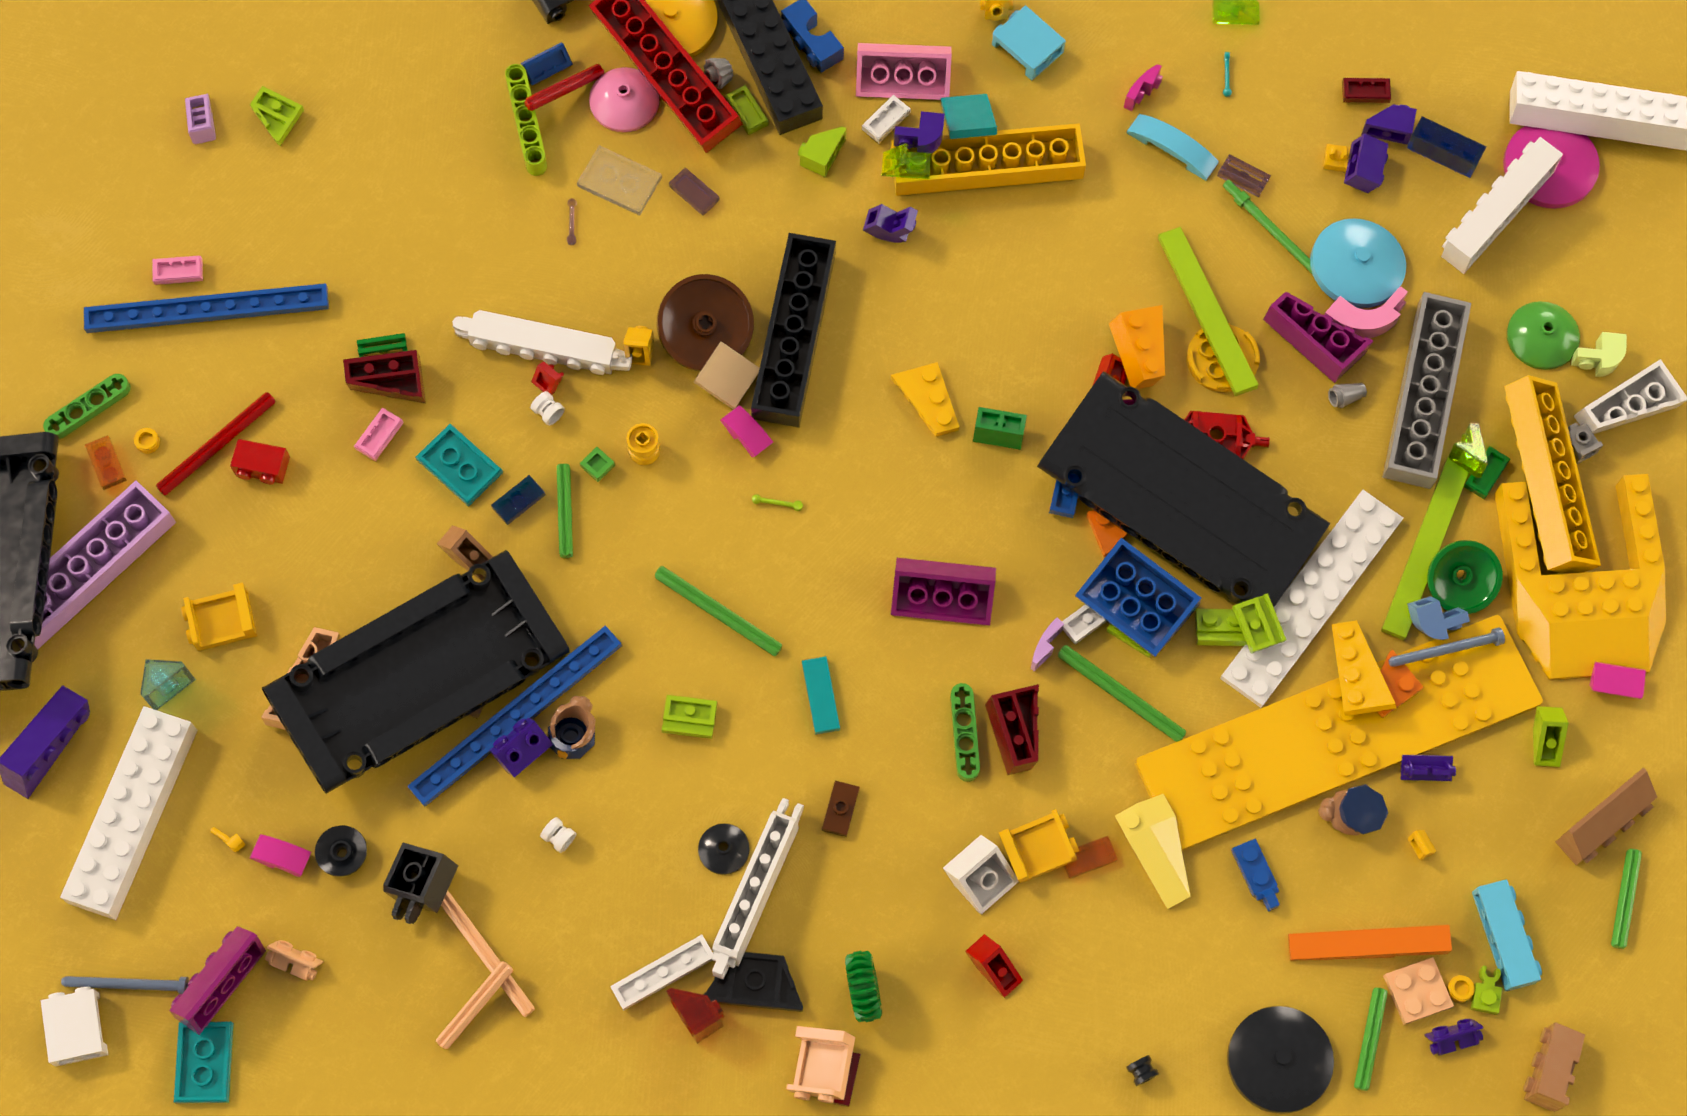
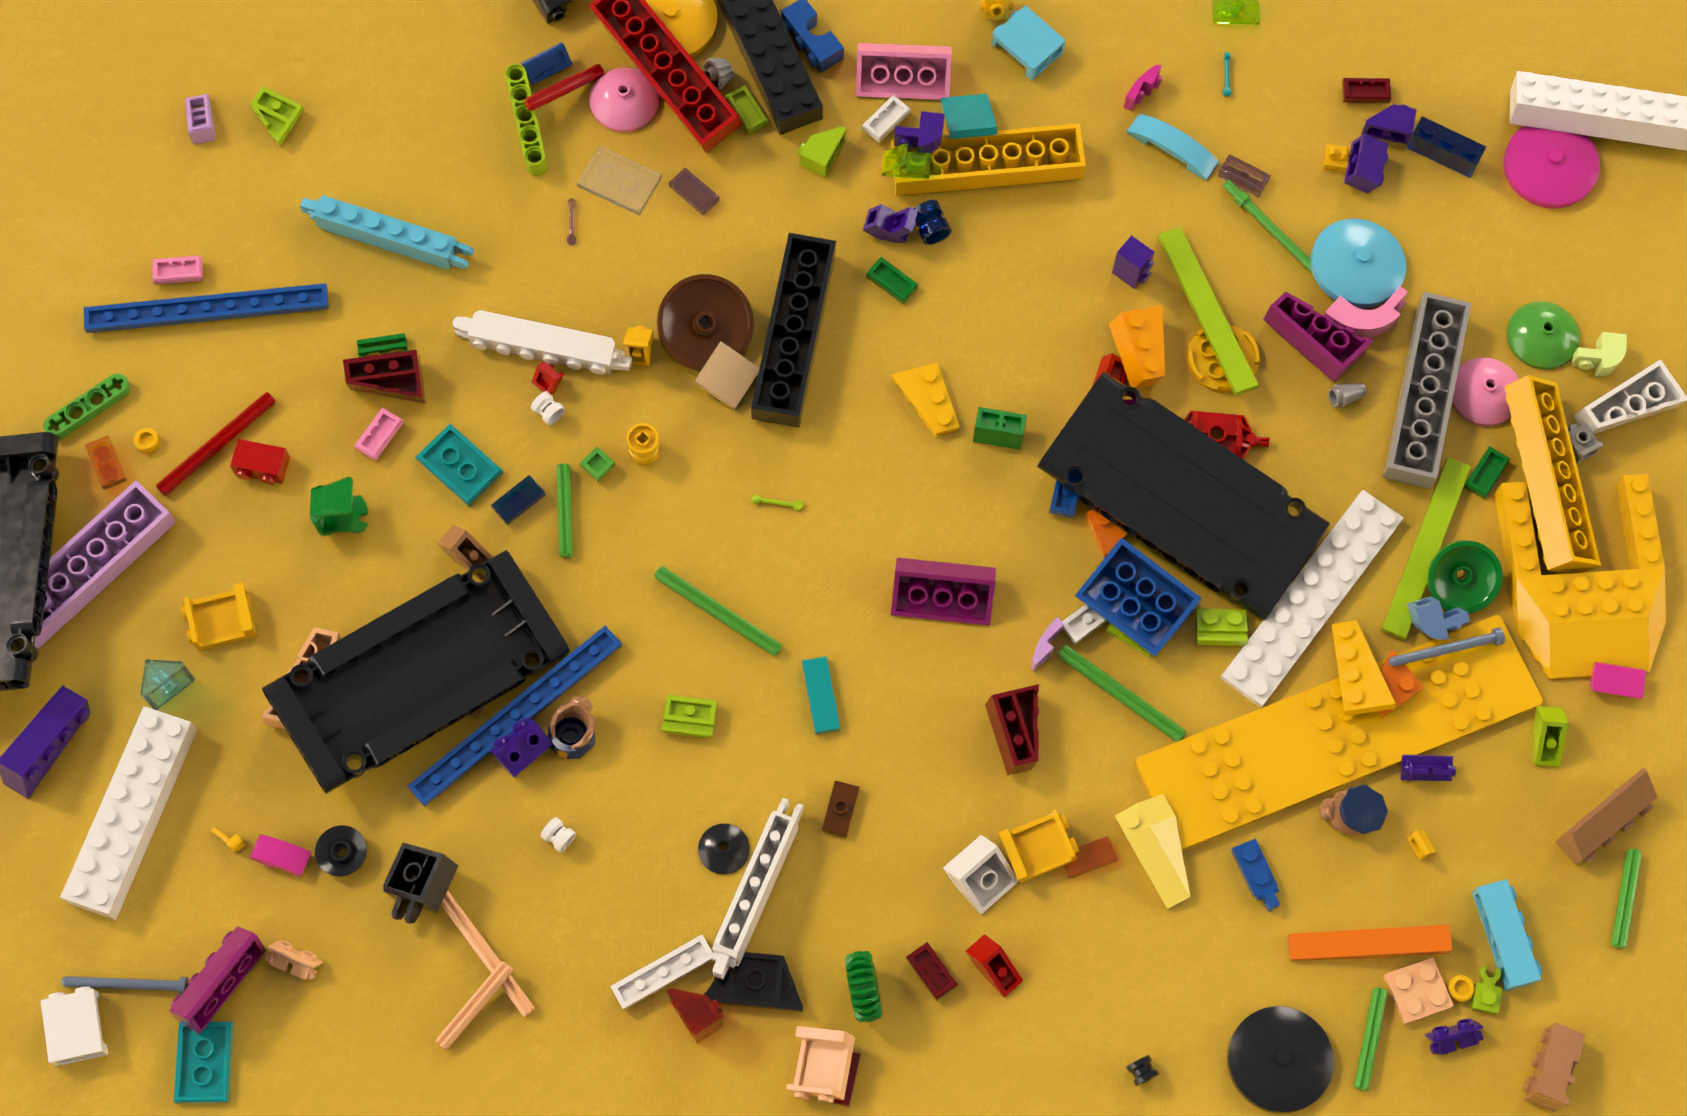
dark pink slope [720,405,773,458] -> none
bright green beam [950,683,980,782] -> none
lime plate [1232,593,1286,654] -> none
white brick [1441,137,1563,274] -> none
clear neon green slope [1449,424,1488,478] -> none
none -> medium azure hinge [300,195,475,269]
none -> green piece [310,477,368,536]
none -> green tile [866,257,918,304]
none -> dark red plate [906,942,958,1001]
none -> clear blue wheel [914,200,952,245]
none -> dark purple brick [1112,235,1155,289]
none -> bright pink dish [1452,357,1519,427]

